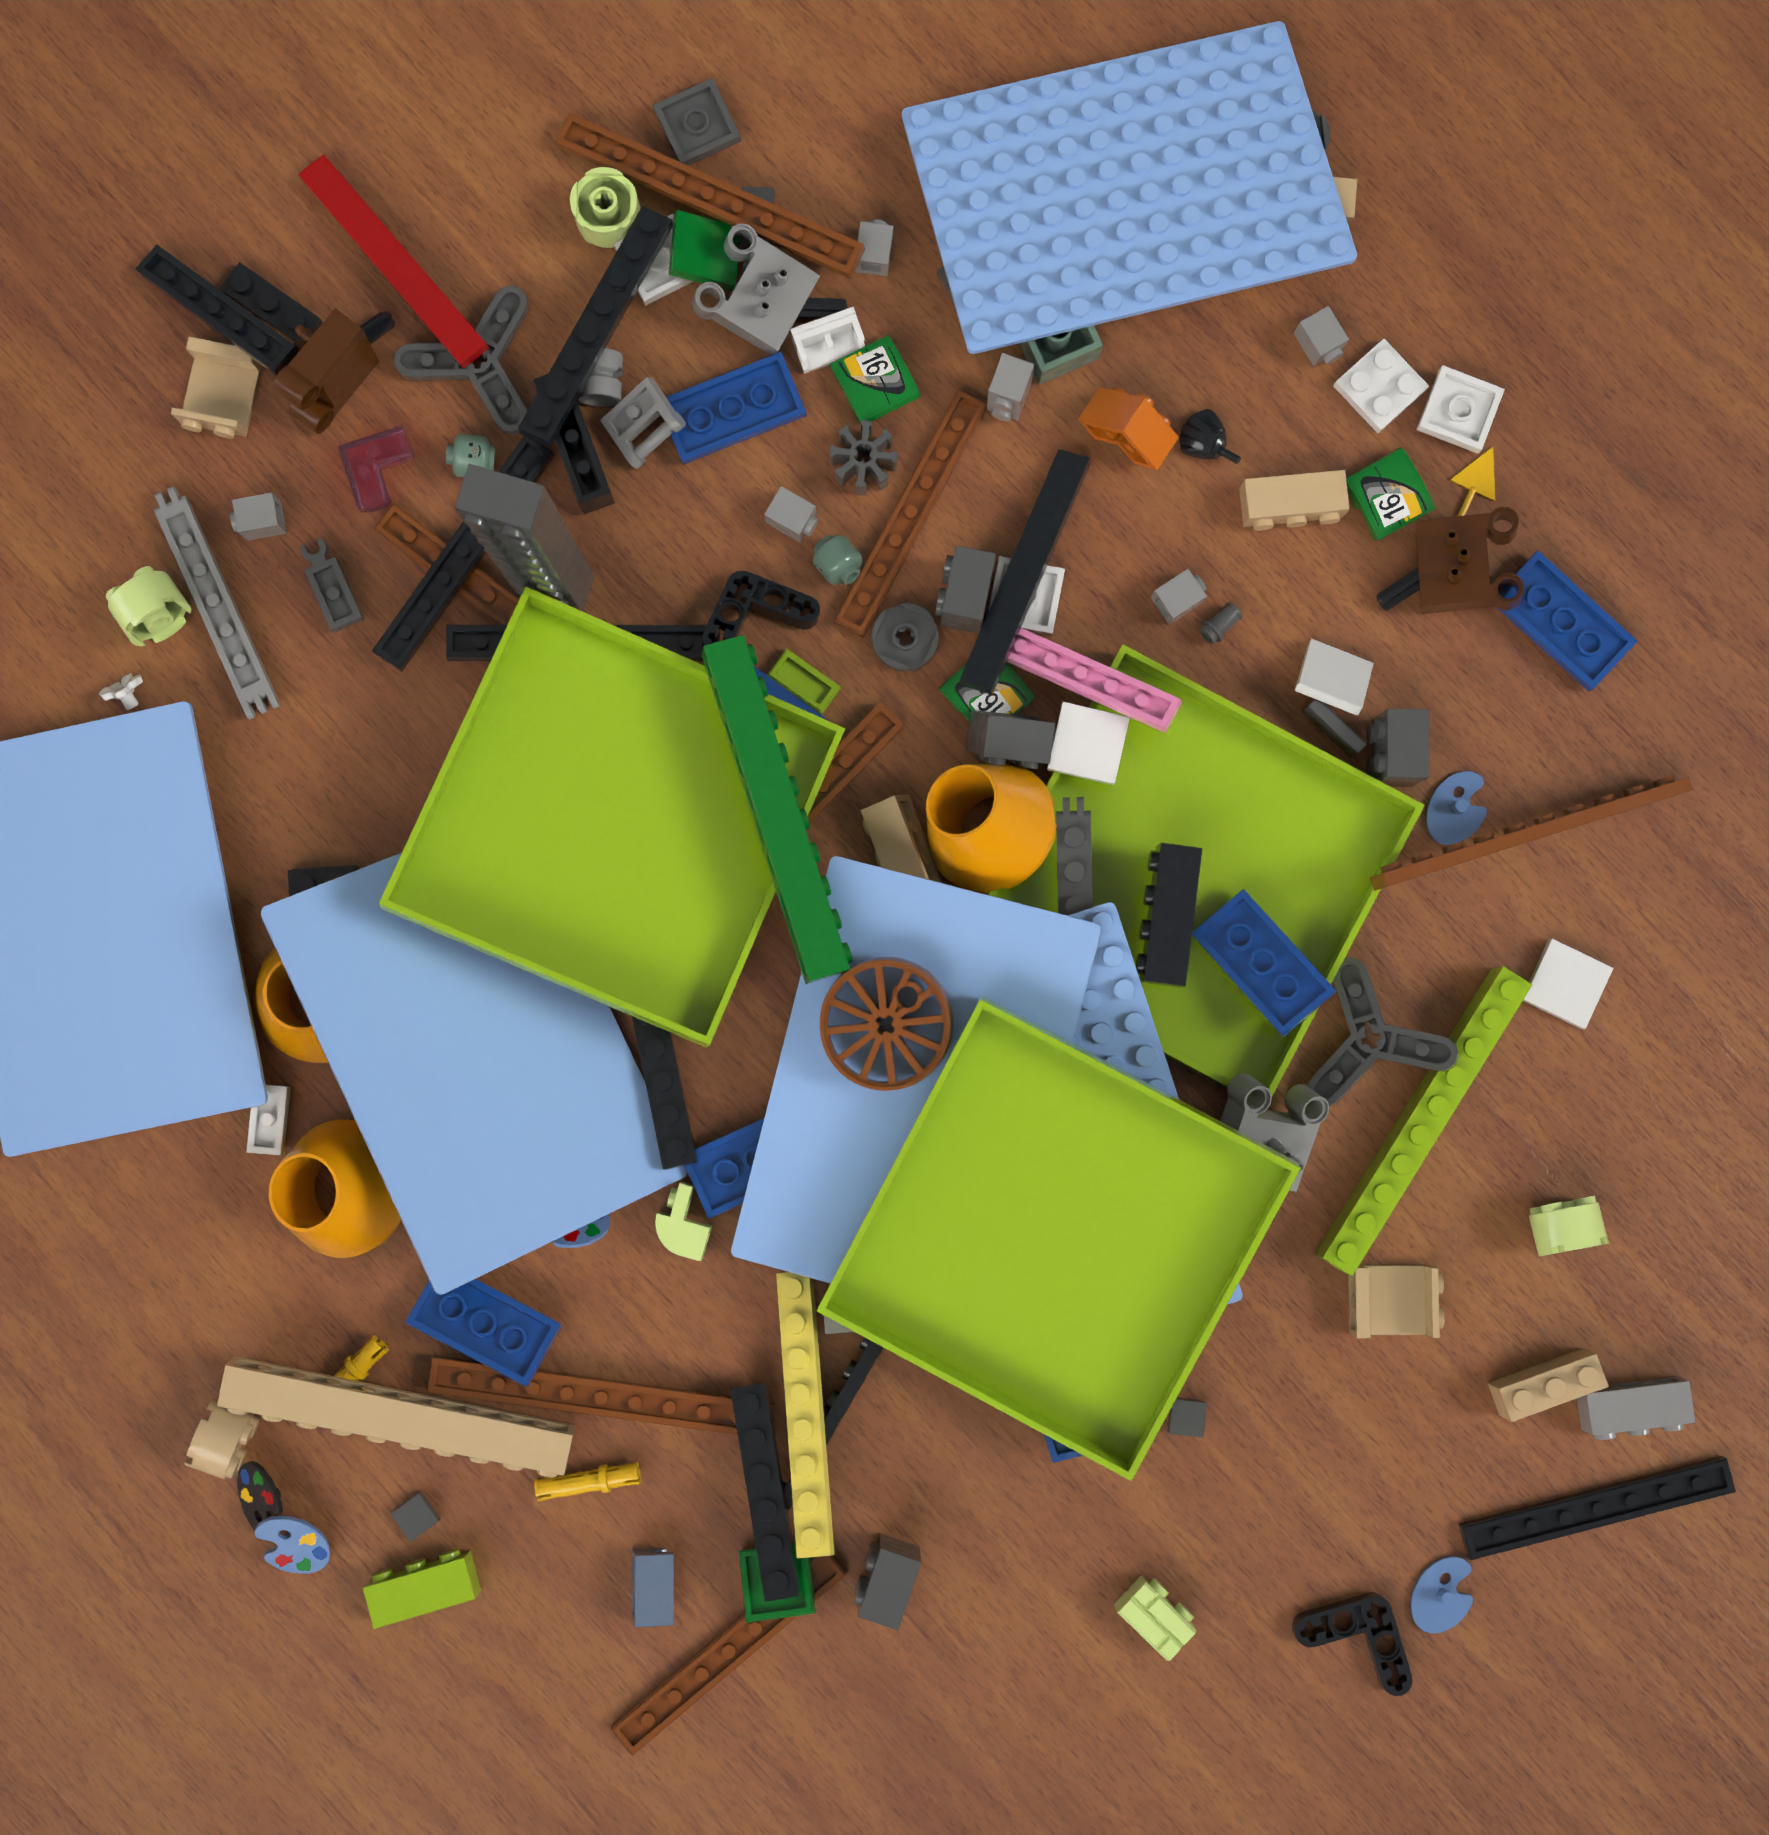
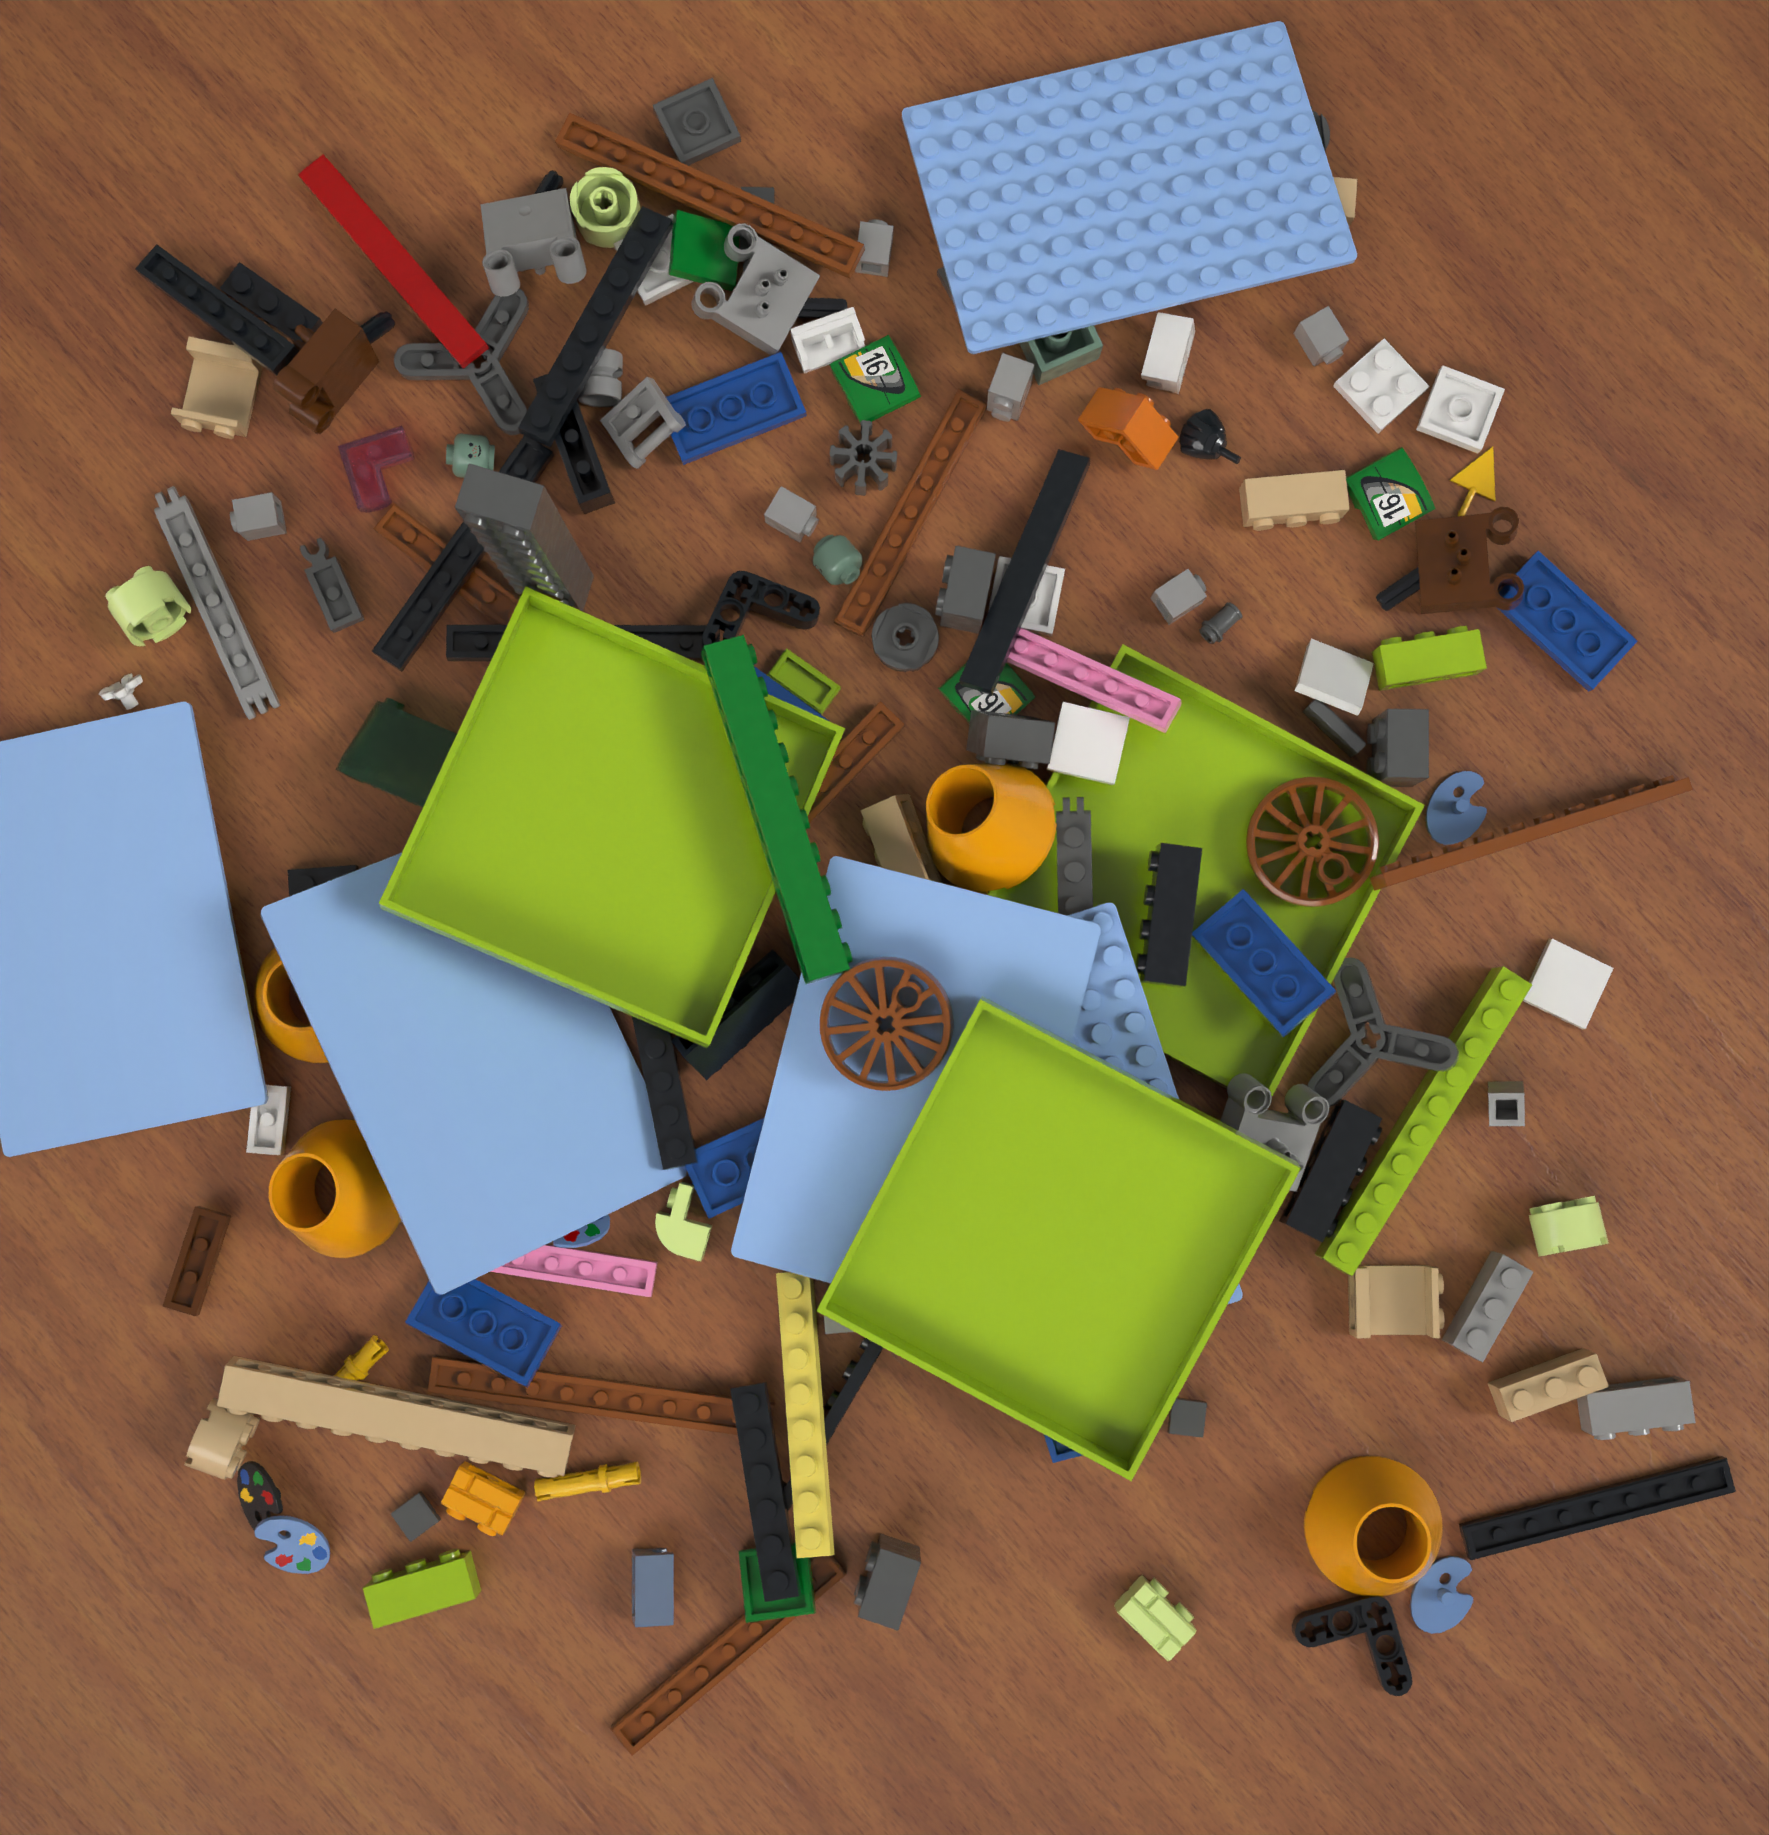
none -> reddish brown plate [163,1206,231,1316]
none -> clear green windscreen [336,697,457,808]
none -> light orange brick [441,1461,526,1536]
none -> light grey piece [480,170,587,297]
none -> bright pink plate [490,1244,658,1297]
none -> black brick [671,949,800,1080]
none -> white hinge [1141,312,1195,394]
none -> dark orange piece [1246,777,1379,907]
none -> black brick [1279,1100,1382,1242]
none -> light orange cone [1304,1456,1443,1596]
none -> lime brick [1372,626,1487,691]
none -> light grey brick [1442,1251,1533,1363]
none -> light grey brick [1488,1081,1525,1126]

